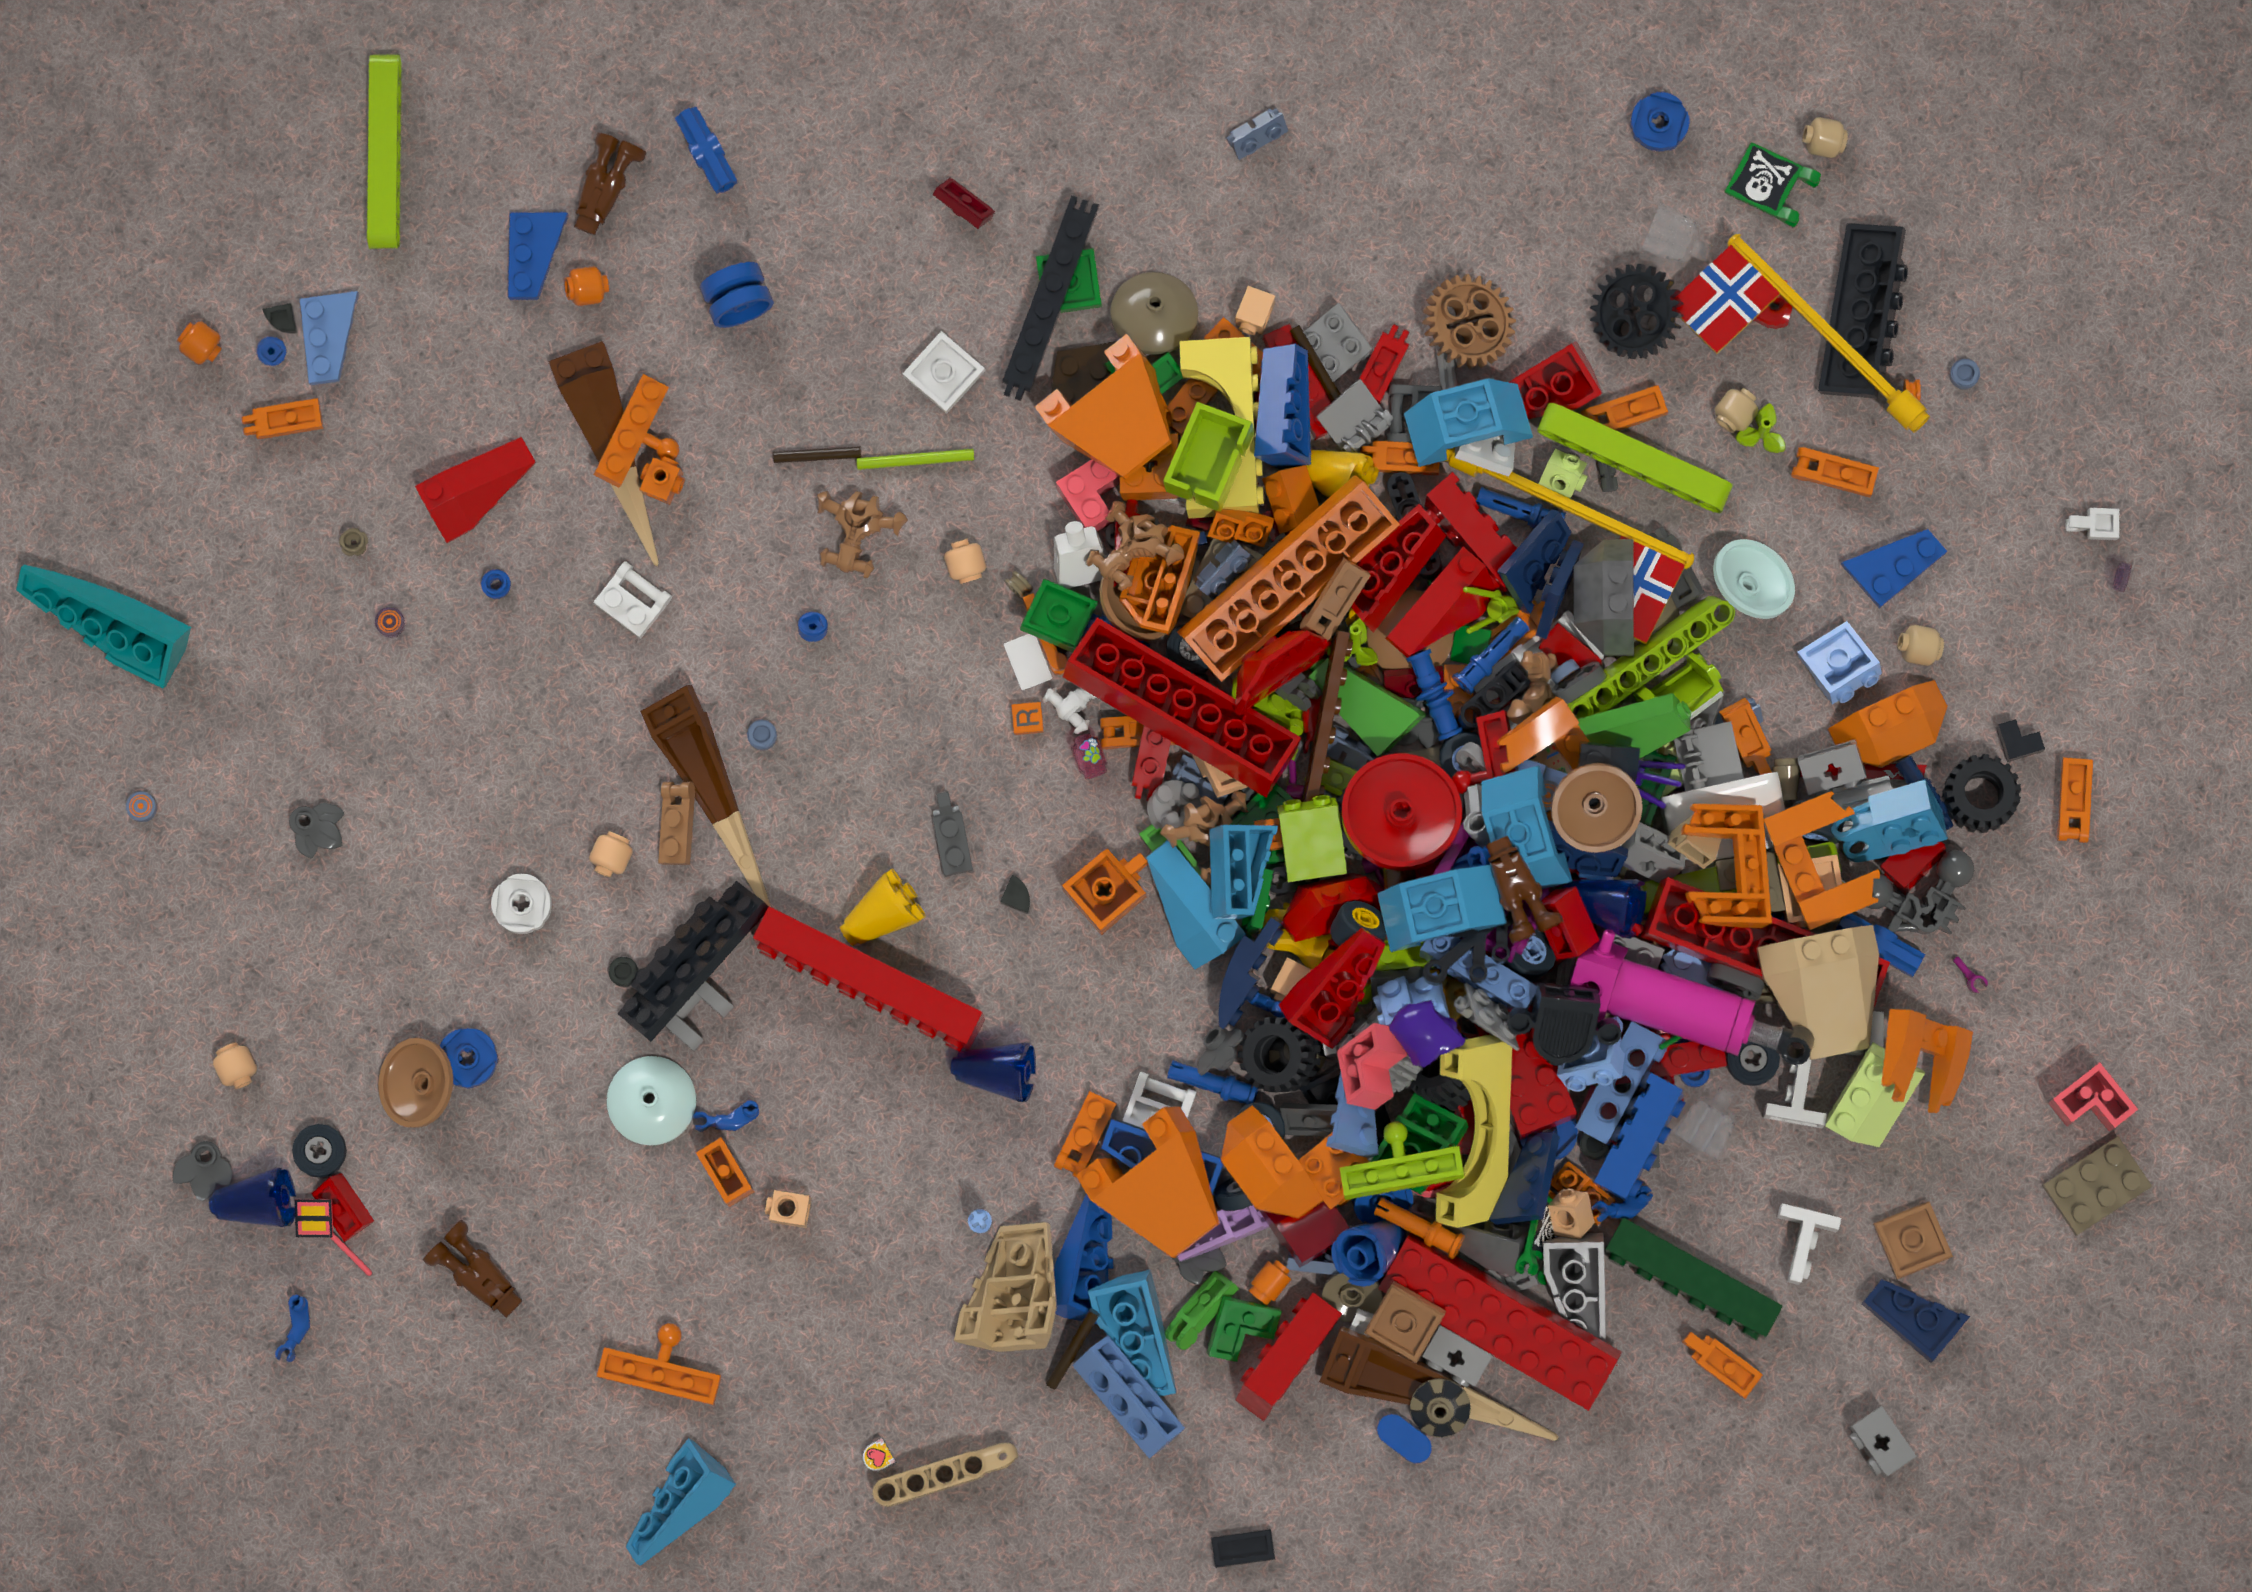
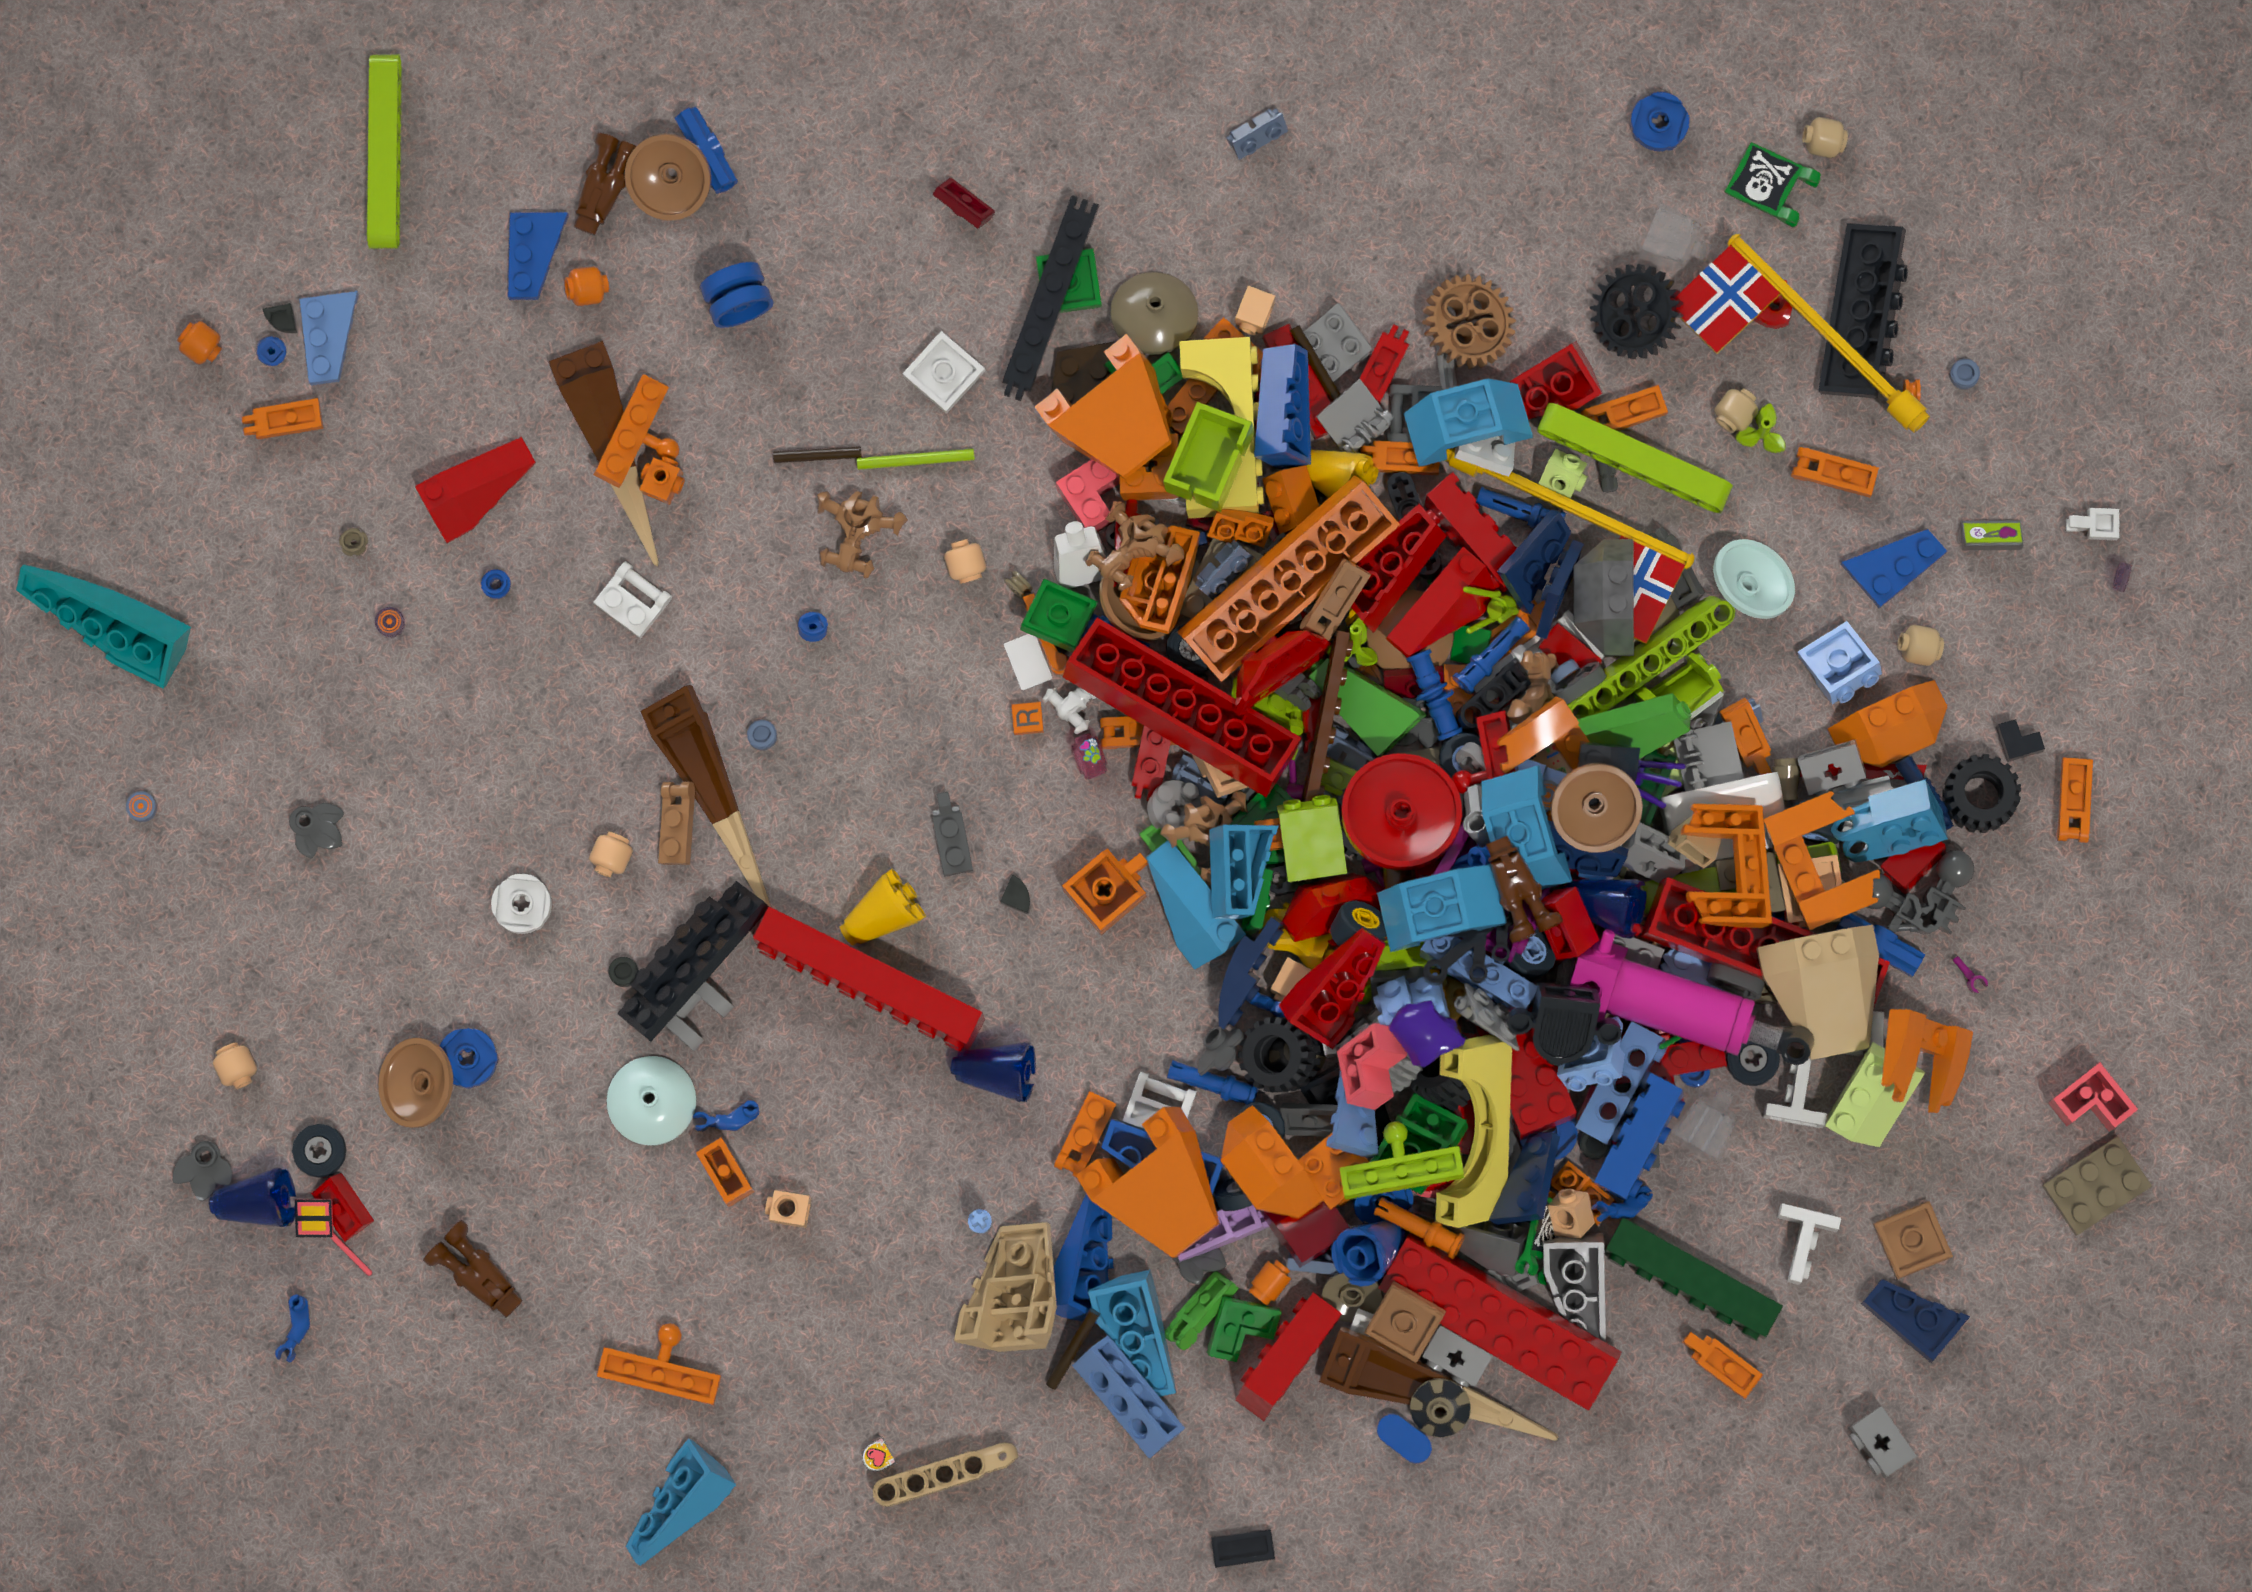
none -> medium nougat dish [625,134,711,221]
none -> slope [1961,520,2024,551]

